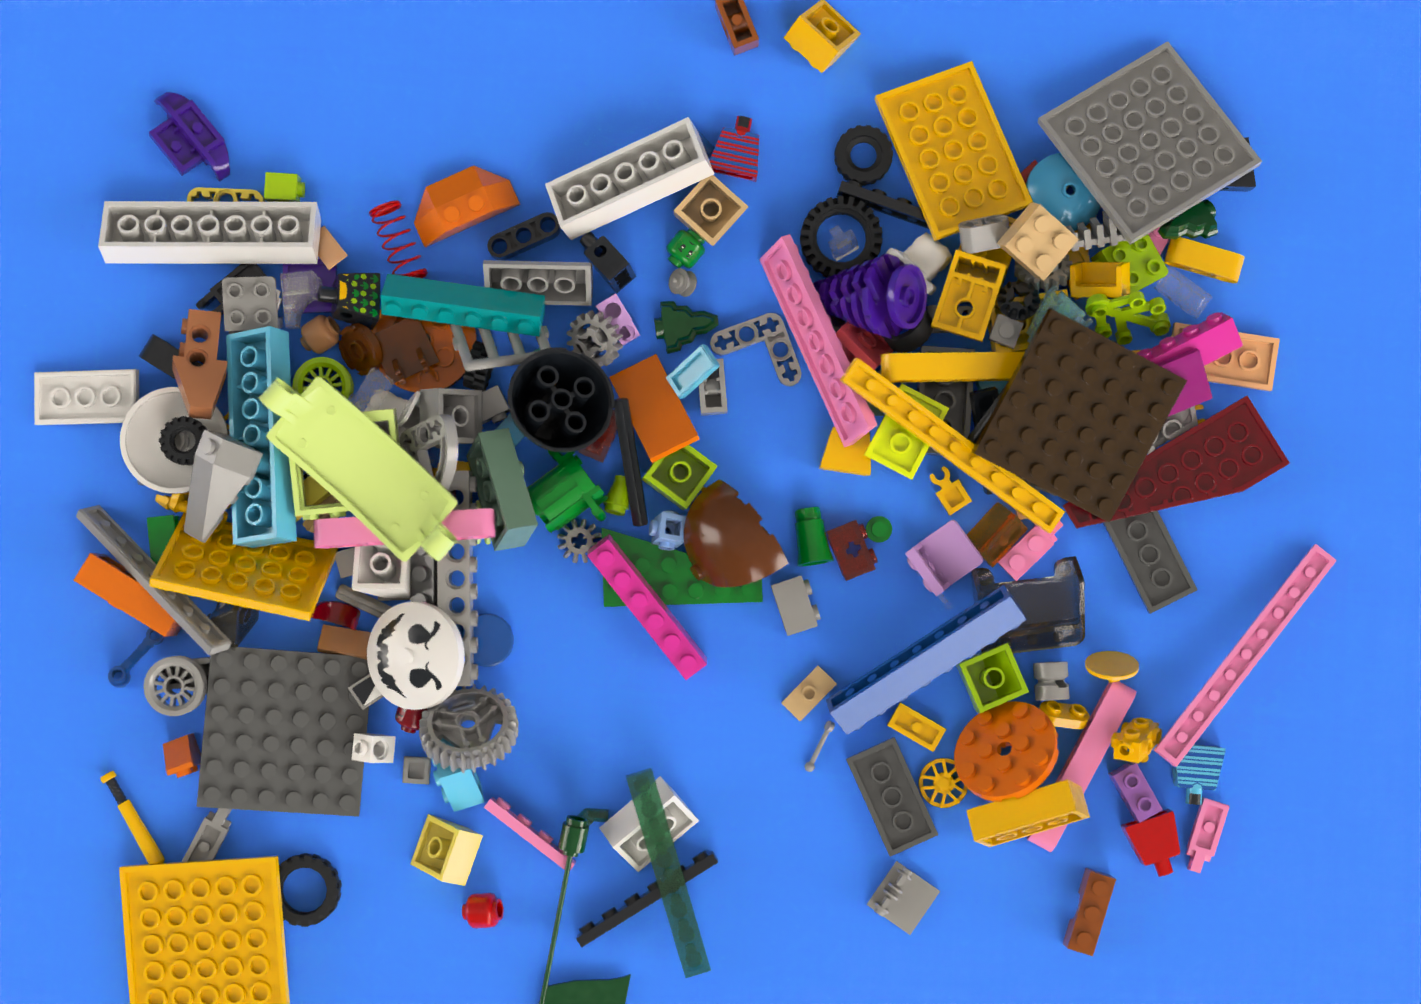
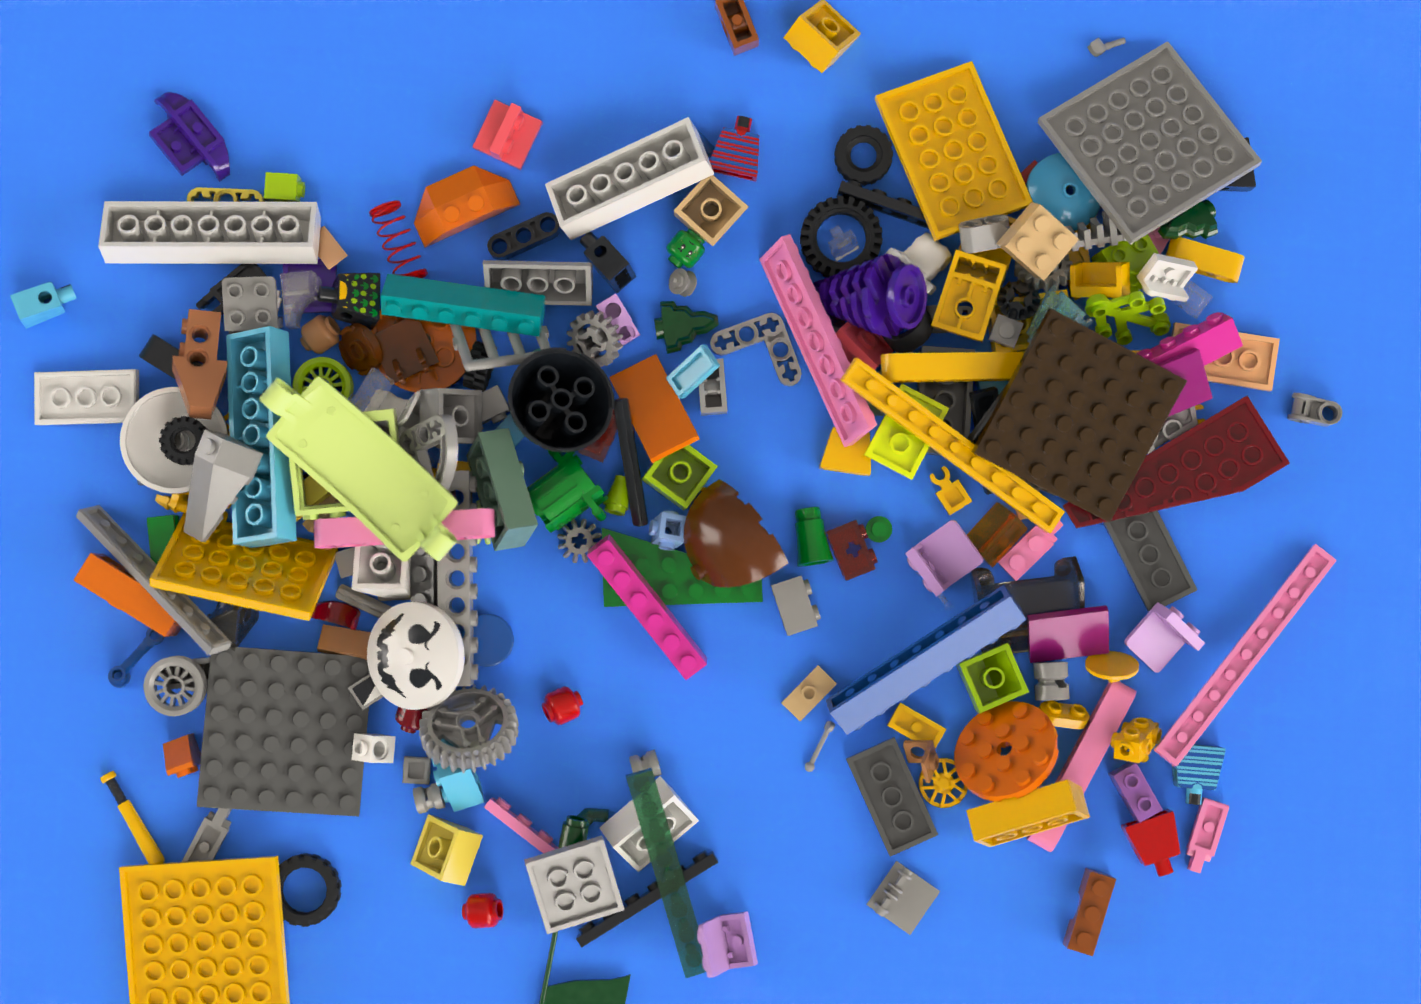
none -> medium azure torso [10,282,77,329]
none -> light grey wheel [413,783,446,814]
none -> coral bracket [473,100,543,170]
none -> plate [524,835,624,934]
none -> red head [542,686,583,725]
none -> light grey wheel [629,749,662,782]
none -> lavender bracket [697,911,758,978]
none -> medium nougat bracket [903,740,939,783]
none -> magenta tile [1027,605,1109,663]
none -> light grey hand [1087,37,1126,57]
none -> lavender bracket [1124,602,1205,673]
none -> white bracket [1136,253,1198,302]
none -> light grey piece [1287,393,1342,427]

